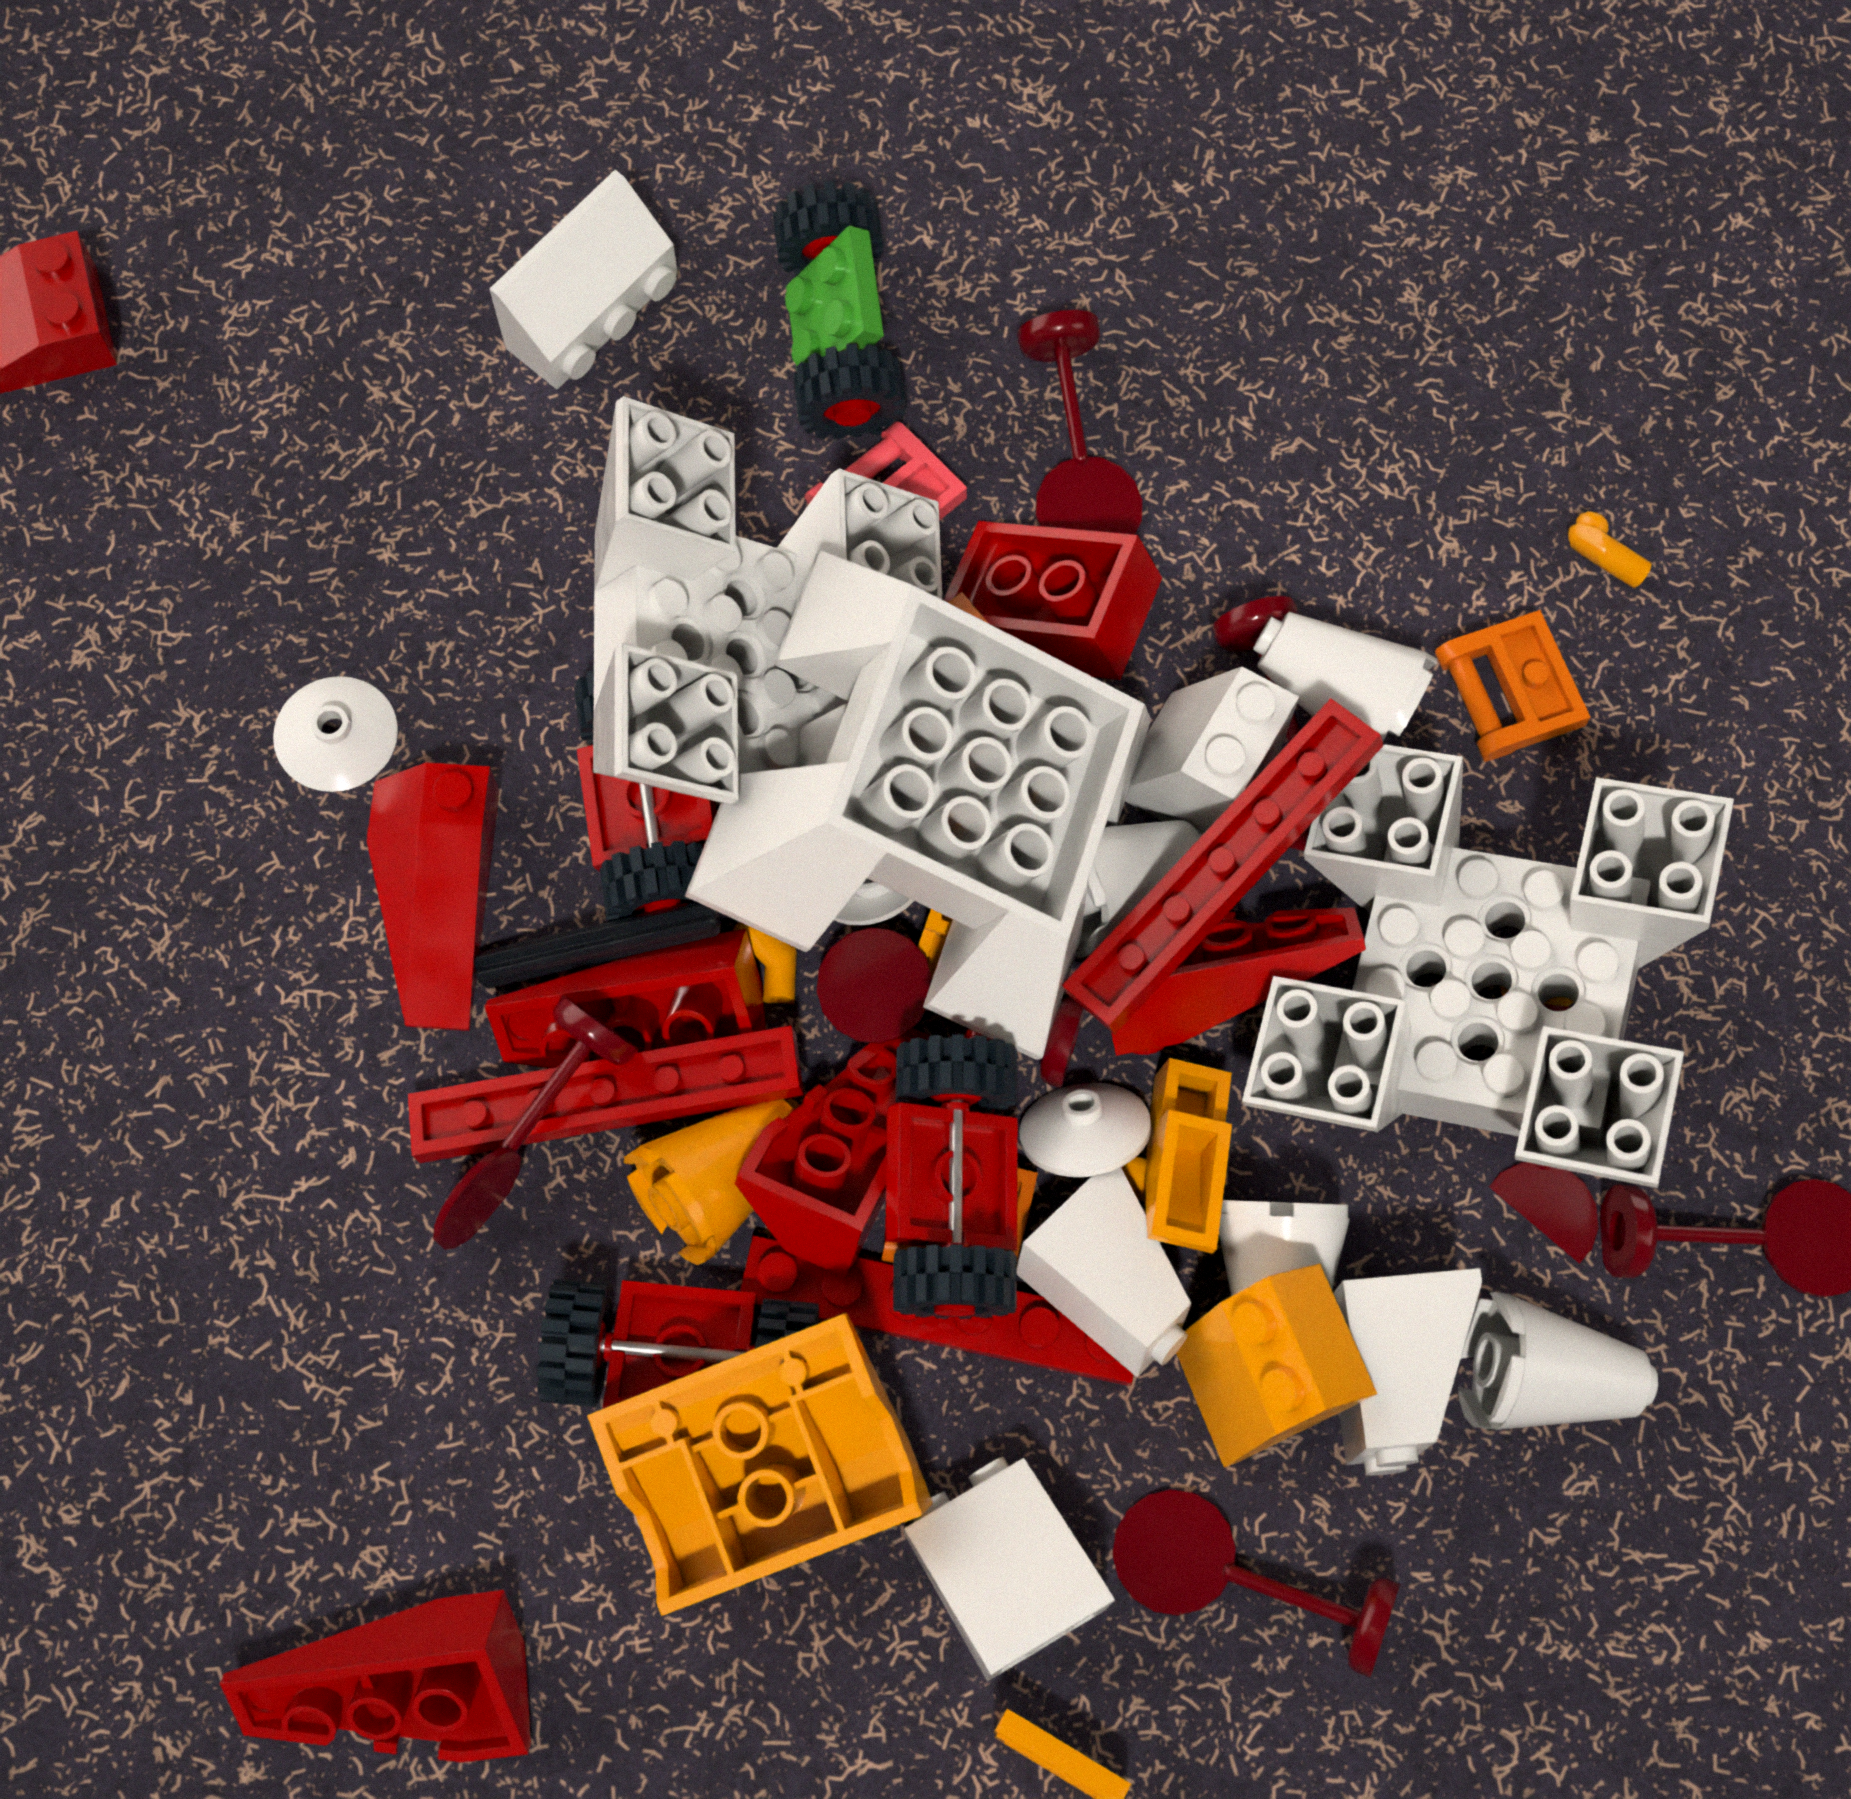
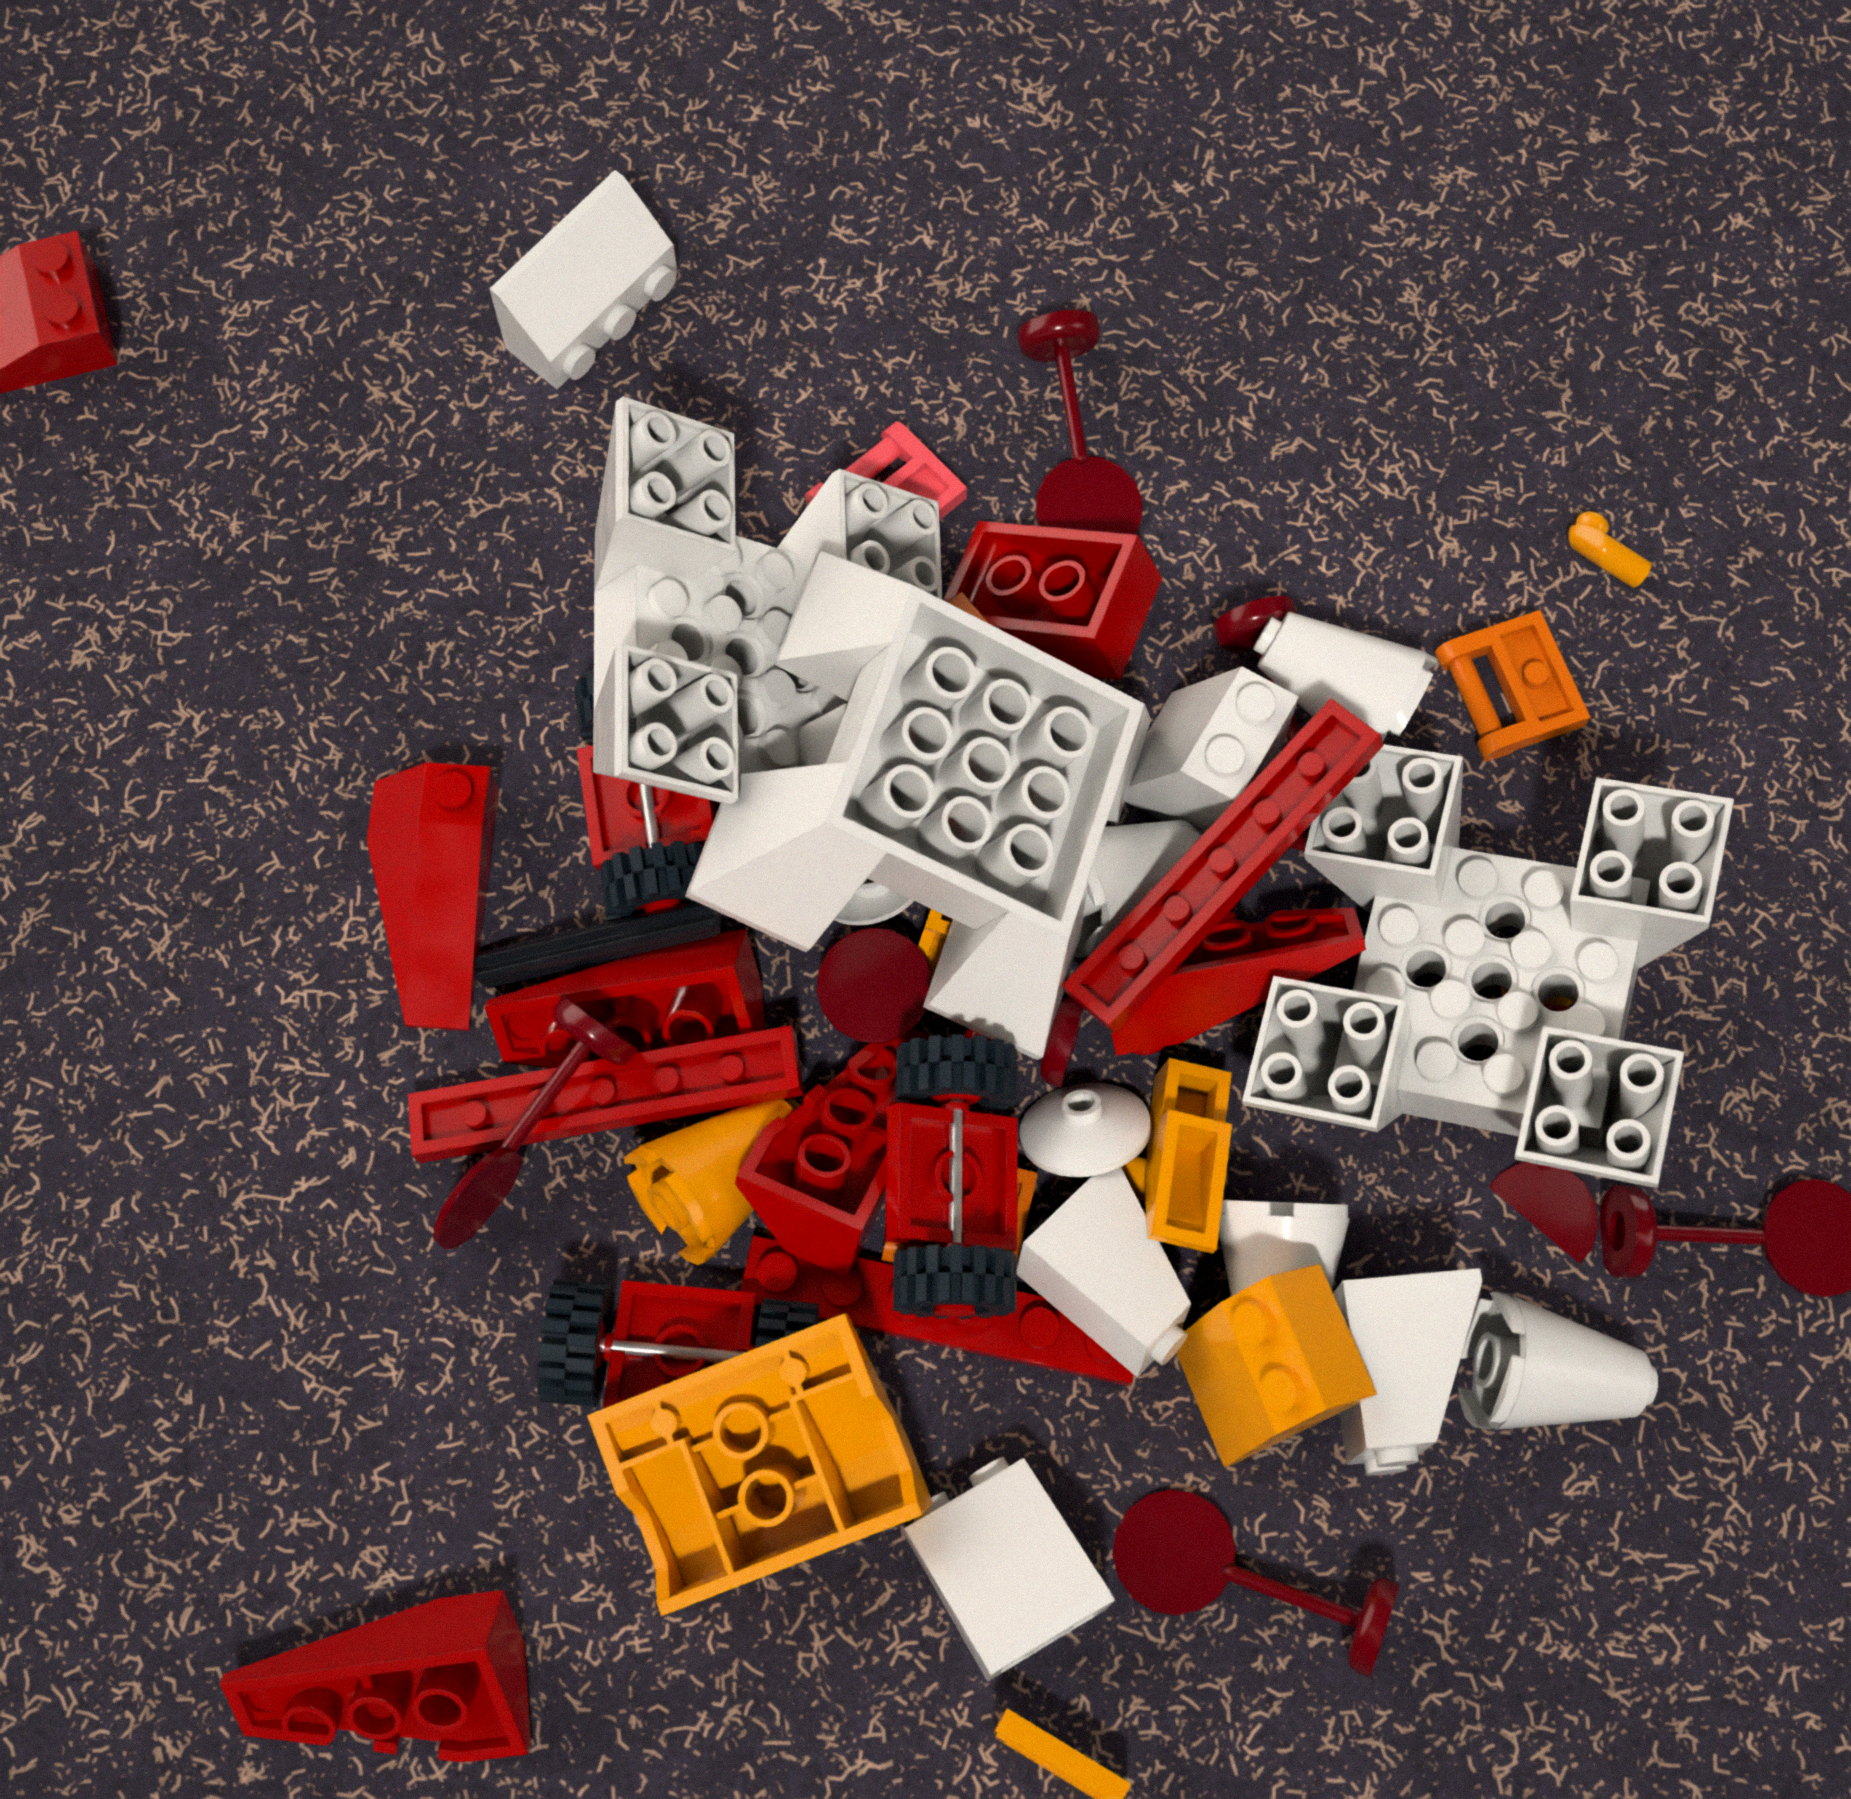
white dish [273,677,398,792] -> none
light orange arm [732,922,797,1004] -> none
plate [773,181,907,440] -> none

